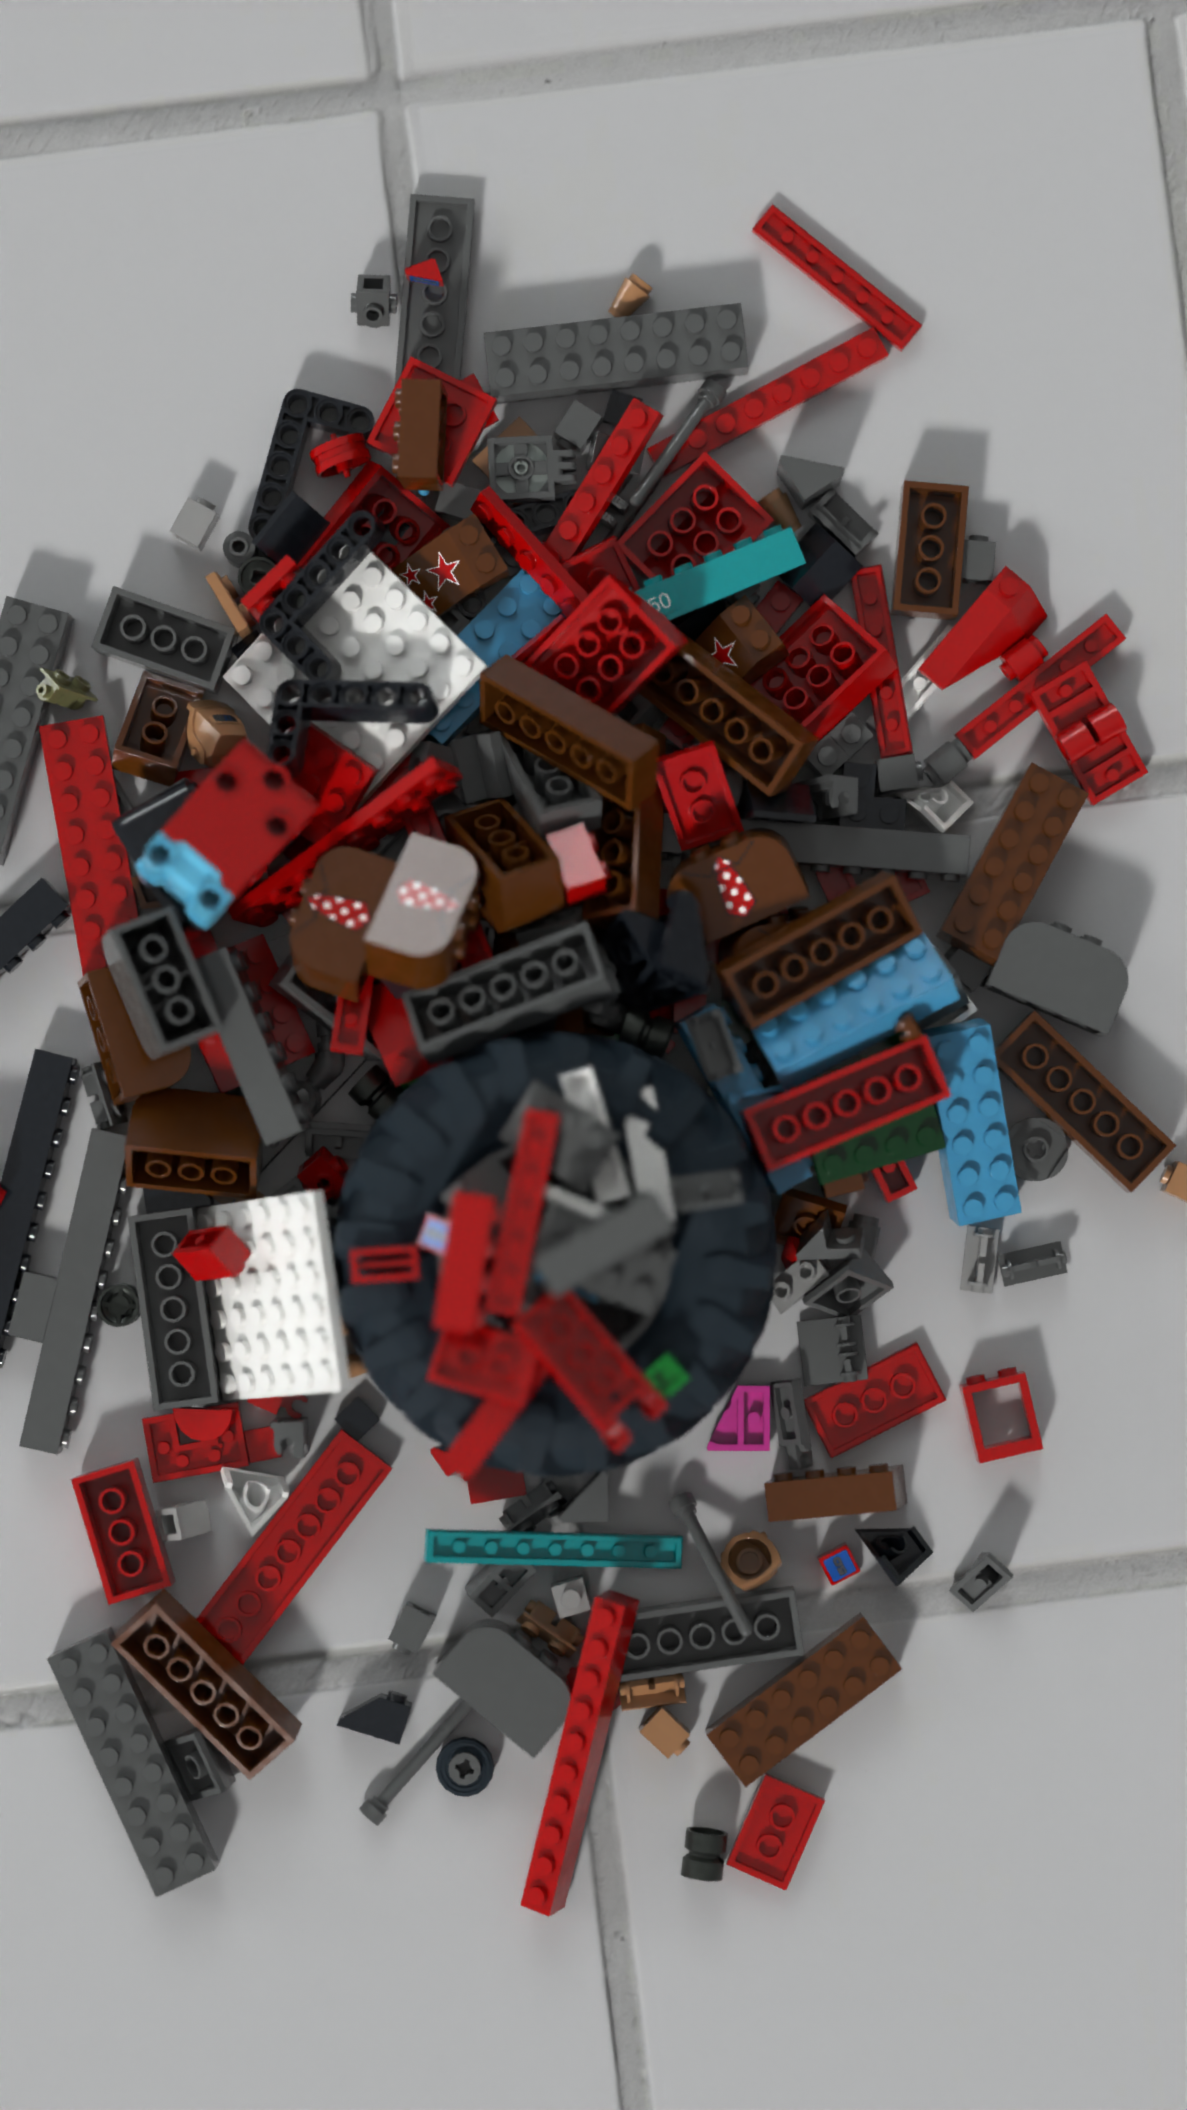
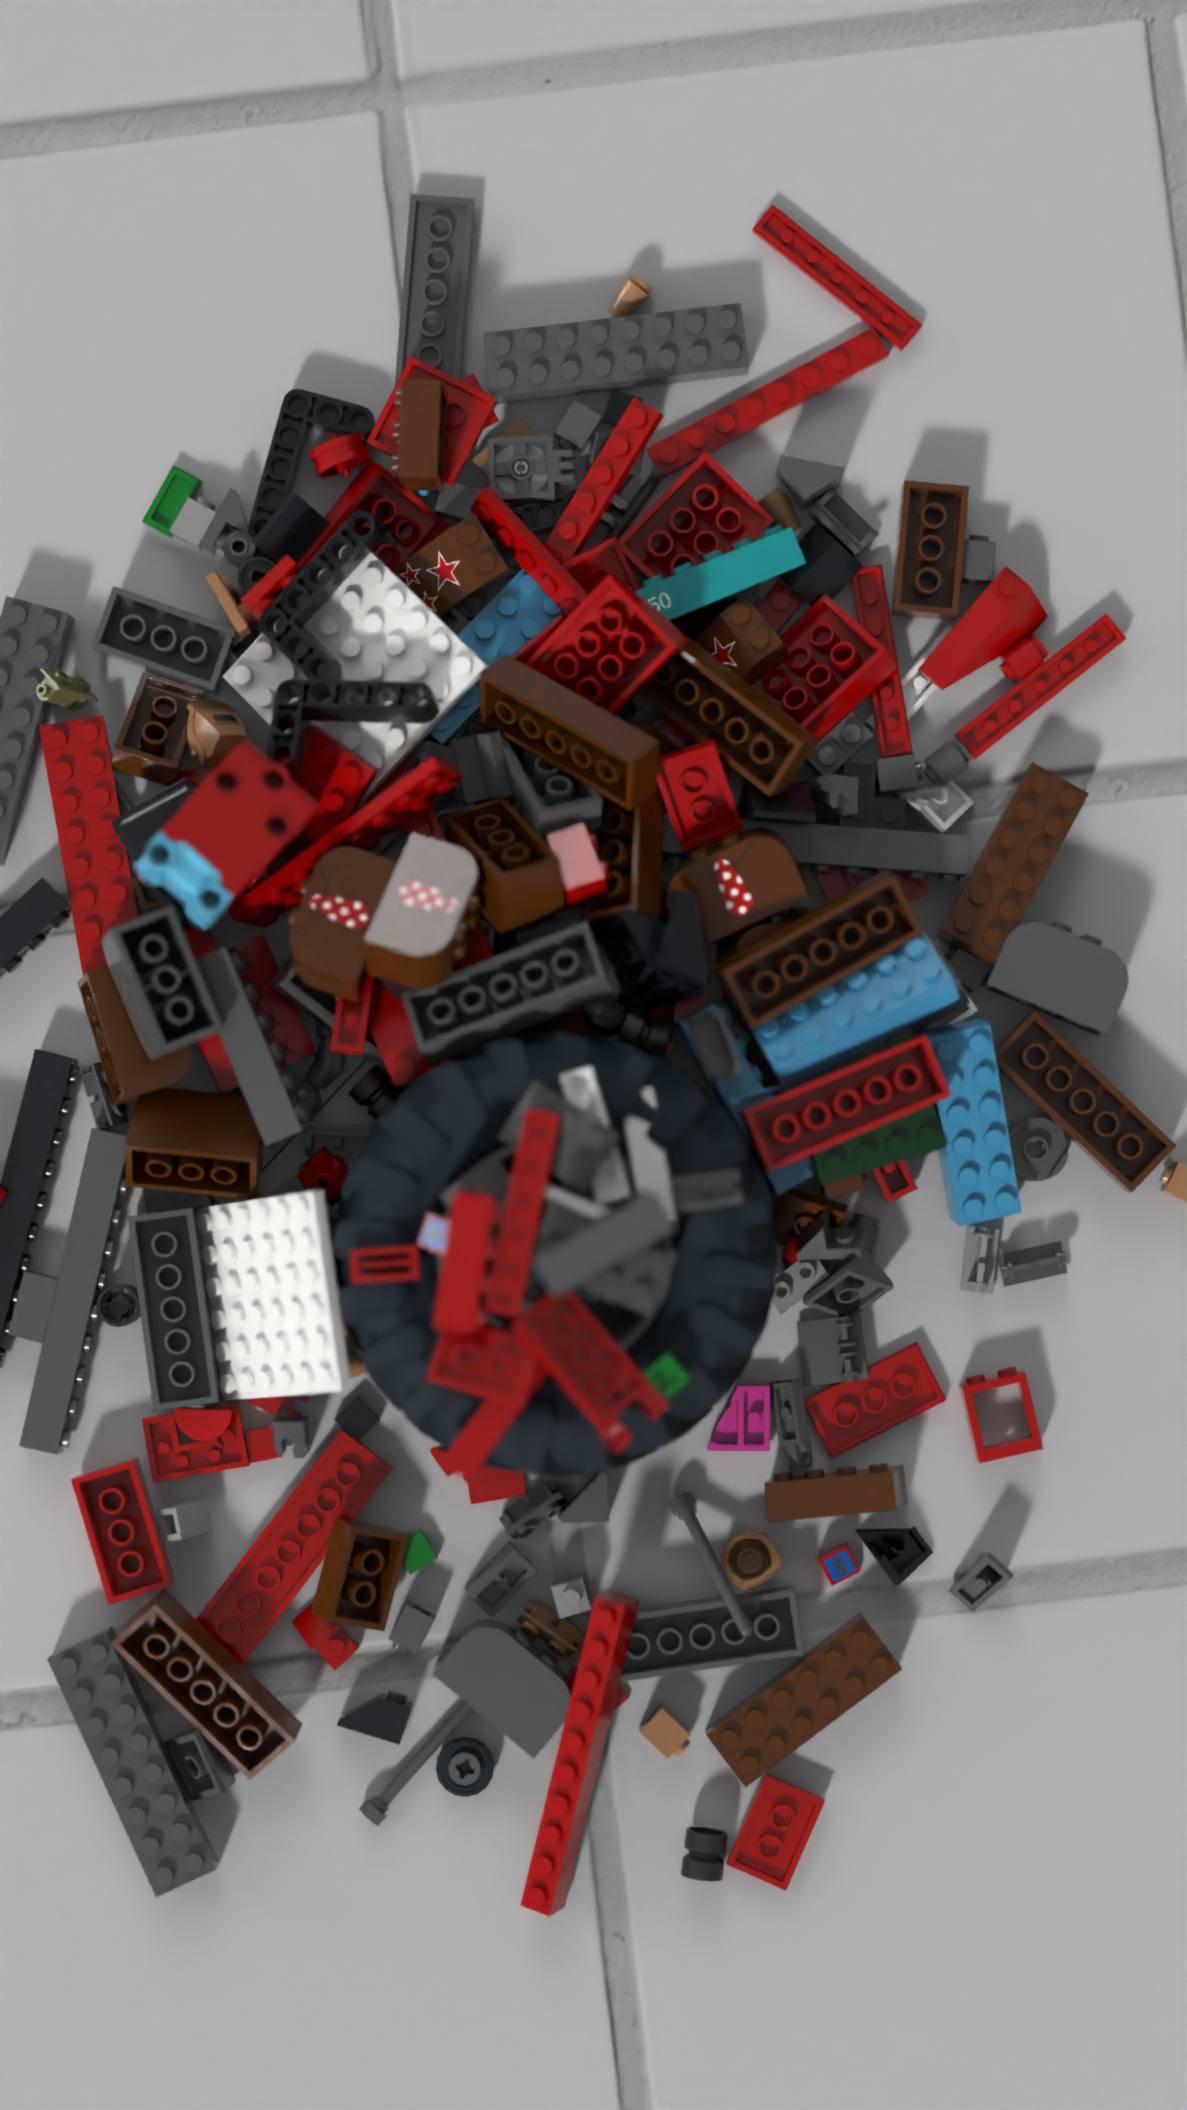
red brick [172,1225,252,1281] -> none
white slope [220,1466,289,1537] -> none
dark grey brick [351,275,397,328] -> none
red slope [404,258,444,287] -> none
teal tile [424,1528,683,1569] -> none
medium nougat hinge [618,1673,686,1711] -> none
dark grey piece [630,379,727,507] -> none
reddish brown hinge [895,1012,923,1041] -> none
red plate [1028,660,1149,806] -> none
none -> green tile [142,465,202,538]
none -> dark grey slope [199,488,250,555]
none -> red slope [292,1601,359,1670]
none -> reddish brown brick [311,1517,409,1631]
none -> green tile [402,1529,438,1575]

